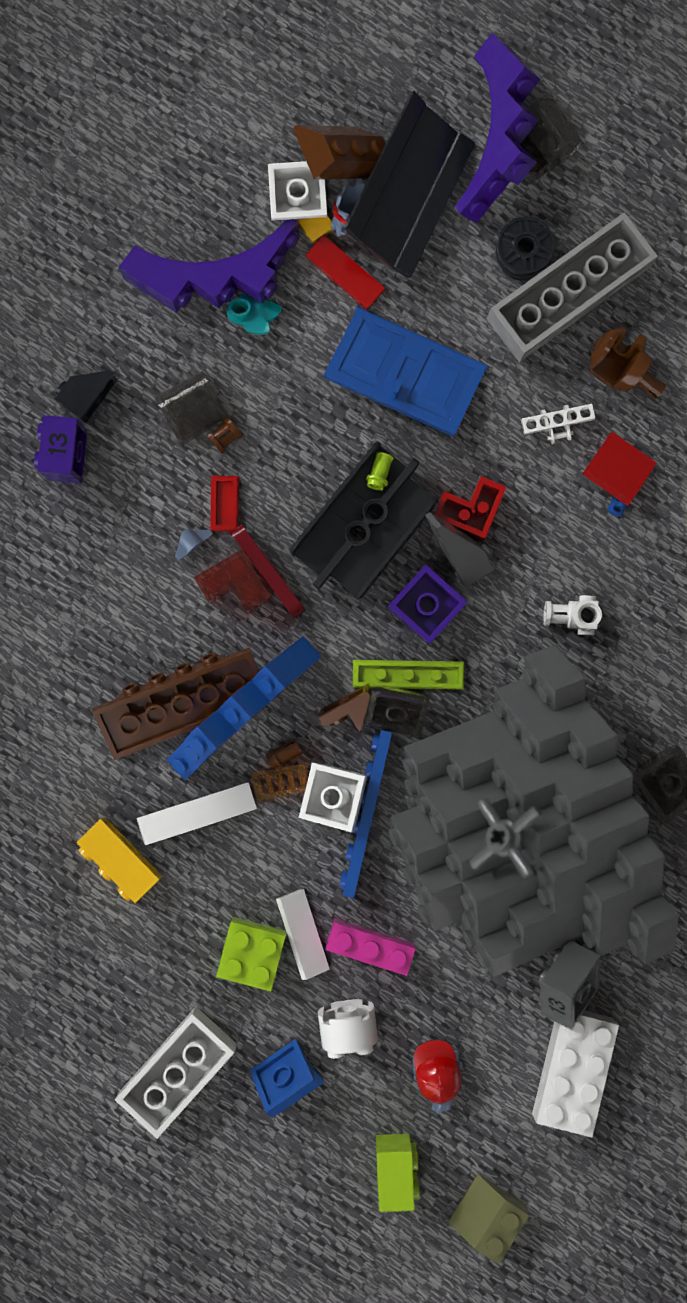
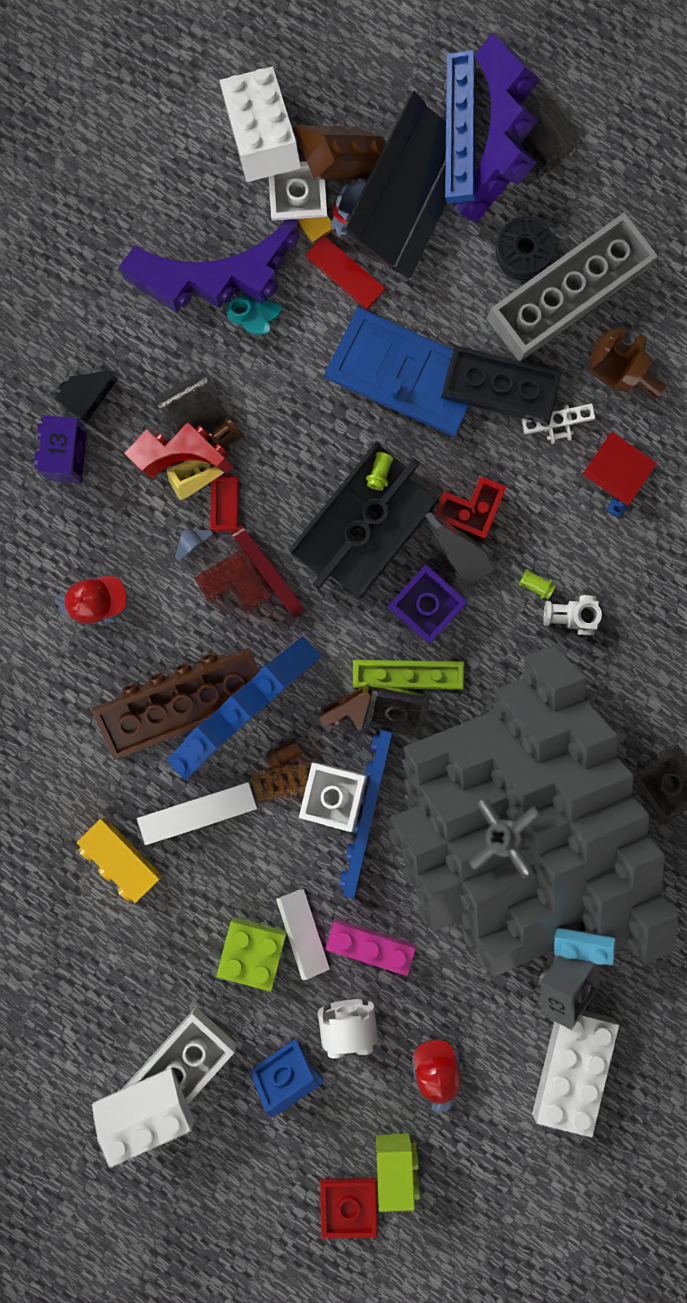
olive slope [448,1173,530,1265] -> none
none -> red hair [55,576,127,625]
none -> white slope [92,1067,195,1167]
none -> arch [124,422,233,479]
none -> light yellow slope [166,461,224,500]
none -> white brick [220,66,301,182]
none -> red tile [320,1178,378,1239]
none -> black tile [441,345,562,425]
none -> plate [445,50,476,204]
none -> lime pin [519,570,556,600]
none -> medium azure plate [554,928,615,966]

